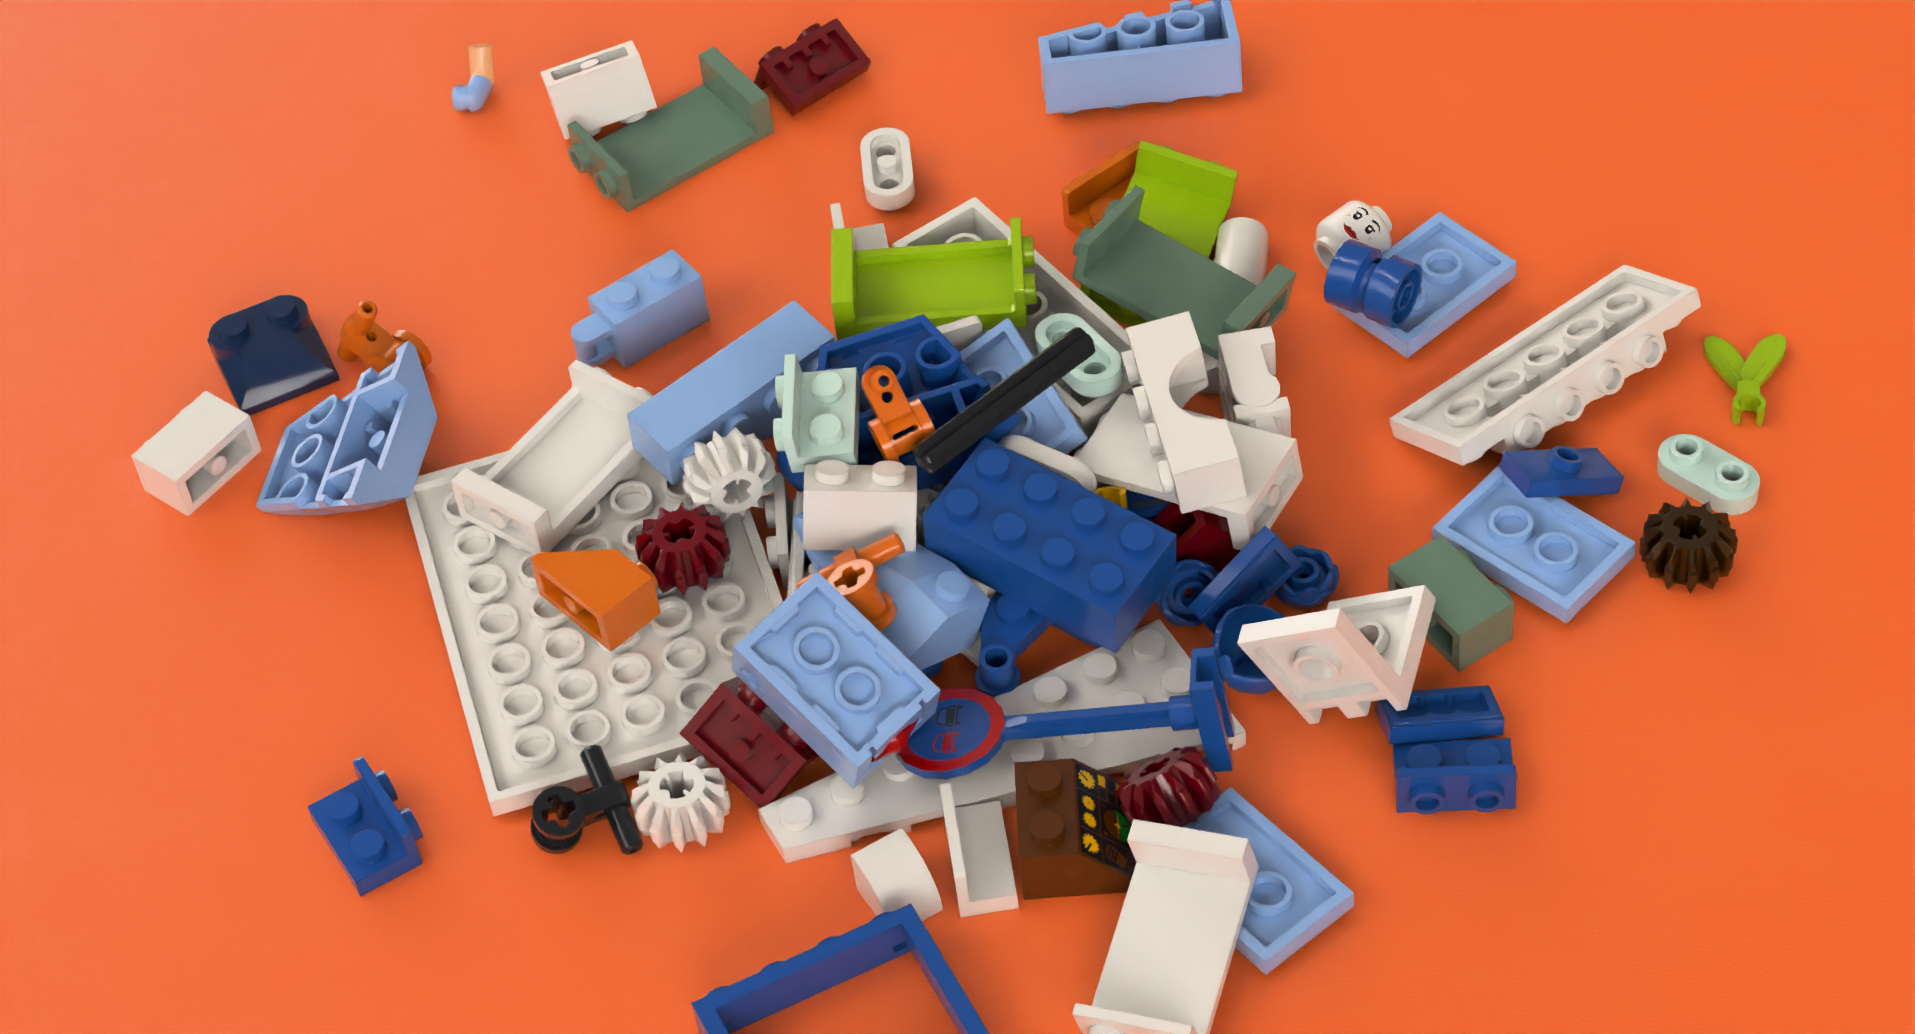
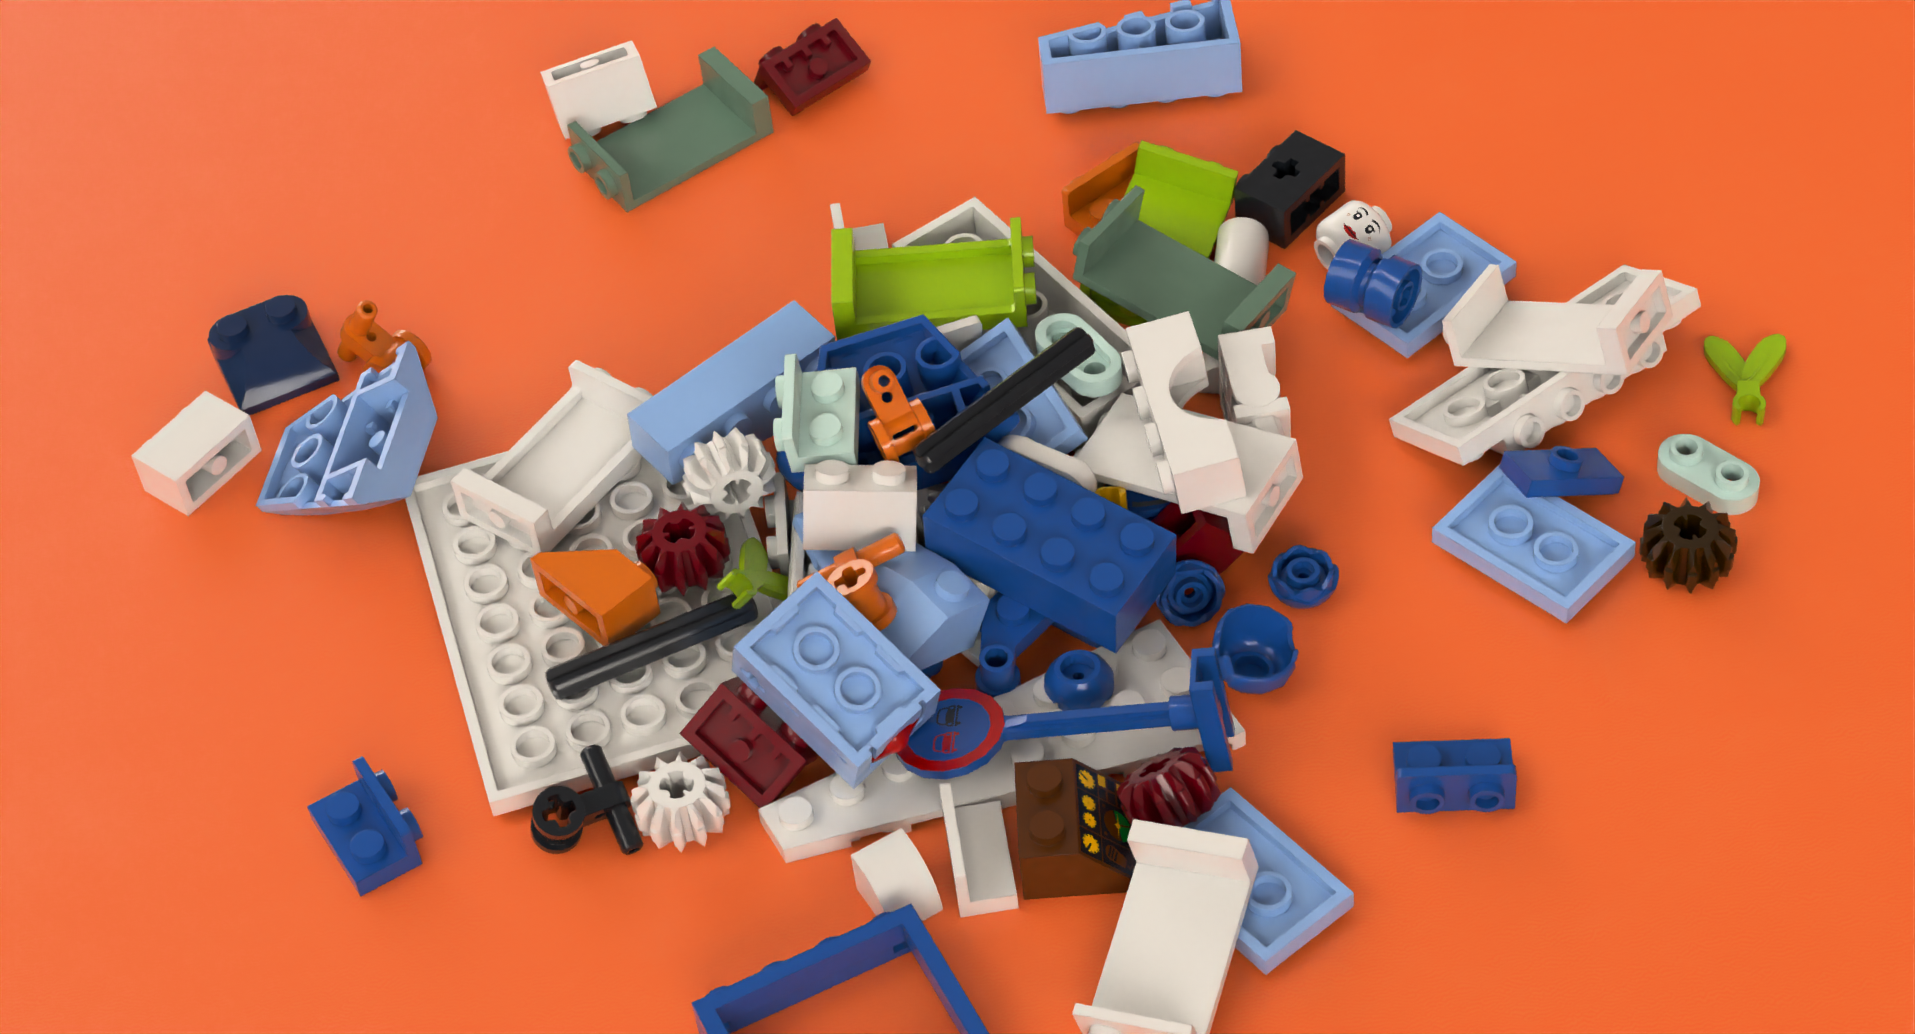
arm [452,44,495,113] -> none
light blue brick [571,249,710,368] -> none
white plate [860,127,915,211] -> none
blue plate [1187,526,1302,635] -> none
white bracket [1237,585,1436,724] -> none
blue plate [1375,685,1505,744] -> none
sand green brick [1388,535,1515,672] -> none
none -> black axle [545,593,758,700]
none -> lime piece [717,537,788,609]
none -> blue plate [1044,650,1114,711]
none -> black brick [1233,130,1345,249]
none -> white panel [1442,264,1673,375]

